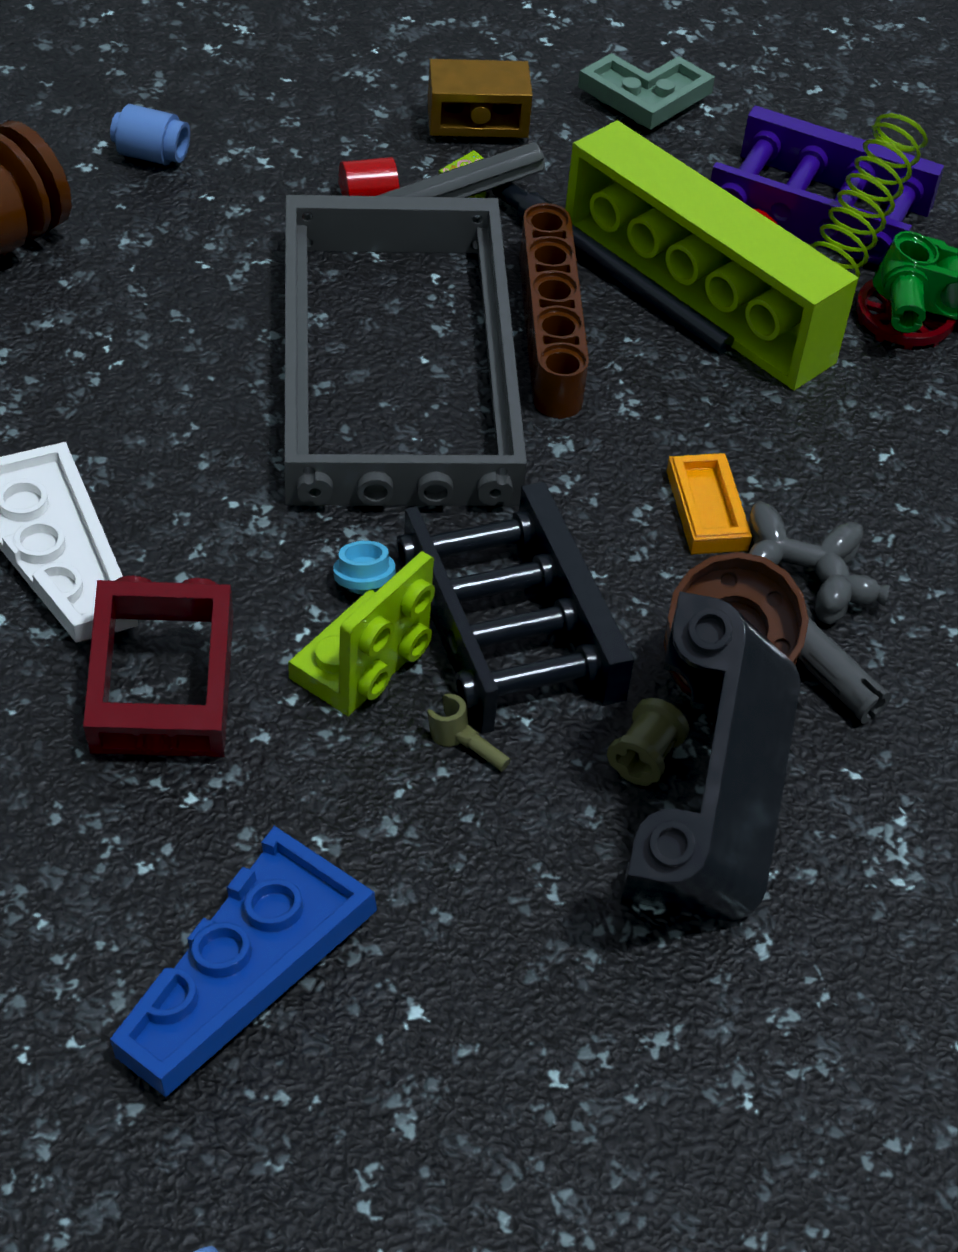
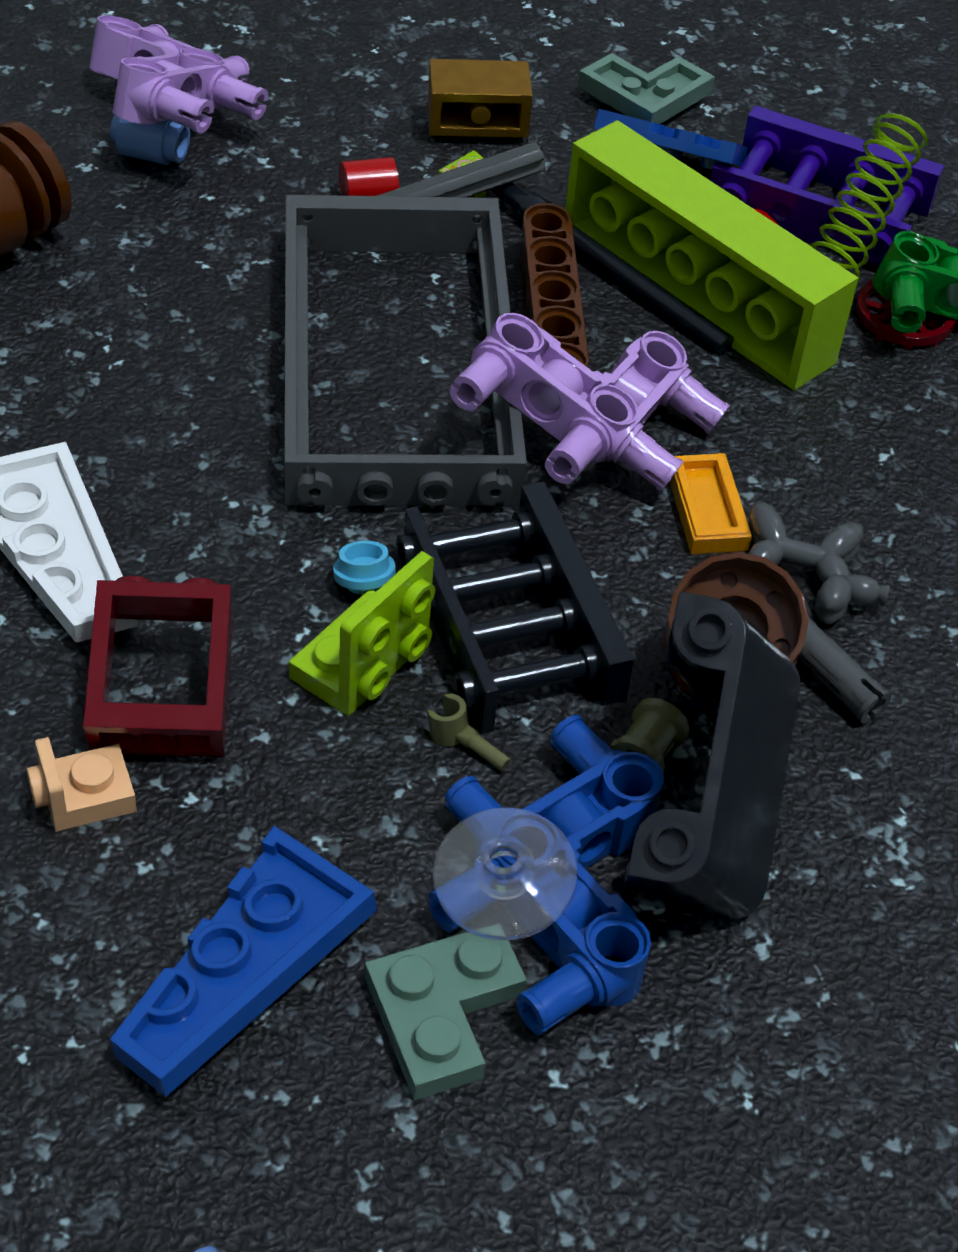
none -> light nougat bracket [26,737,137,832]
none -> lavender pin [89,15,268,134]
none -> sand green plate [364,922,527,1101]
none -> blue pin [427,715,664,1036]
none -> clear dish [433,807,577,940]
none -> lavender pin [449,313,731,492]
none -> blue wing [593,109,748,170]

